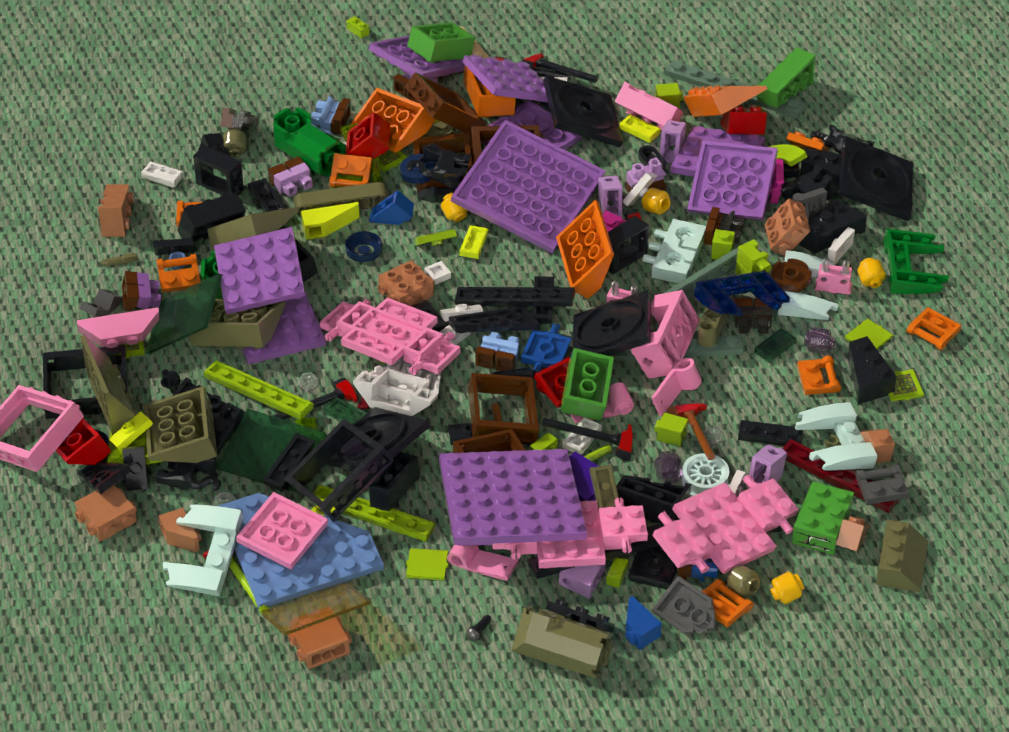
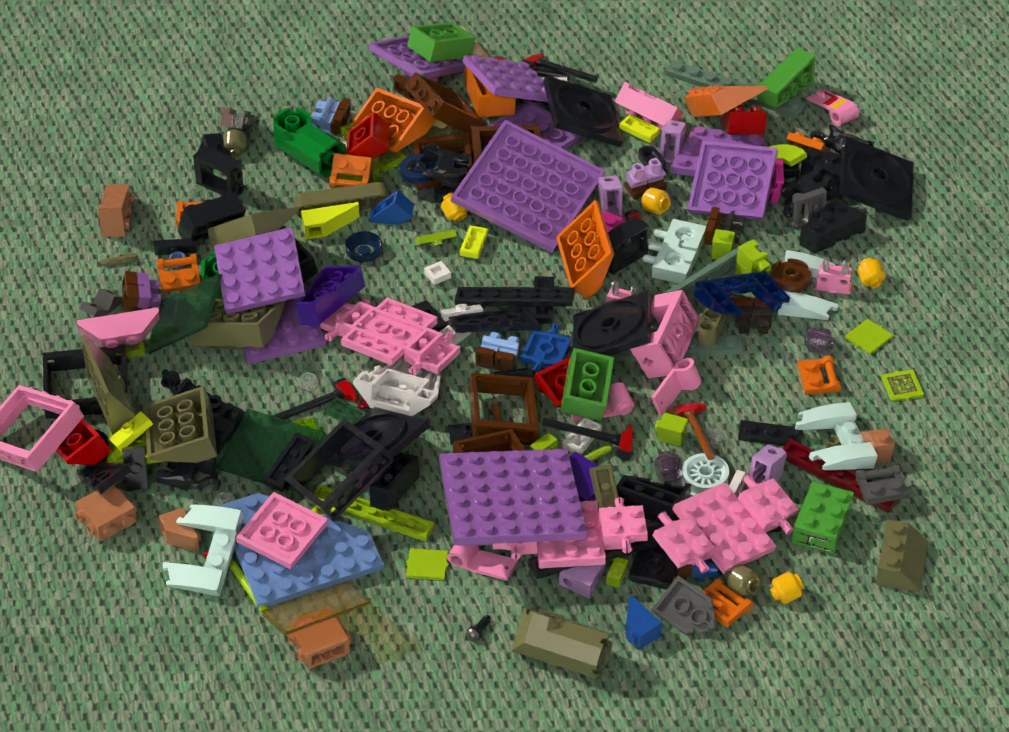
white plate [141,161,184,188] -> none
lime tile [203,360,314,420] -> none
black plate [248,178,287,212] -> none
lavender hips [268,156,313,197] -> none
lime piece [346,16,370,39] -> none
nougat brick [377,260,435,306] -> none
black wing [546,599,615,632] -> none
white plate [623,172,657,206] -> none
lime brick [655,83,683,108] -> none
clear green tile [754,328,797,363] -> none
nougat brick [765,199,810,256] -> none
white plate [828,227,855,264] -> none
nougat slope [836,516,870,551] -> none
black wedge [848,336,896,405] -> none
green wedge [883,228,949,294] -> none
orange plate [907,307,961,351] -> none
none -> dark purple wedge [296,265,365,327]
none -> bright pink door [807,89,860,126]

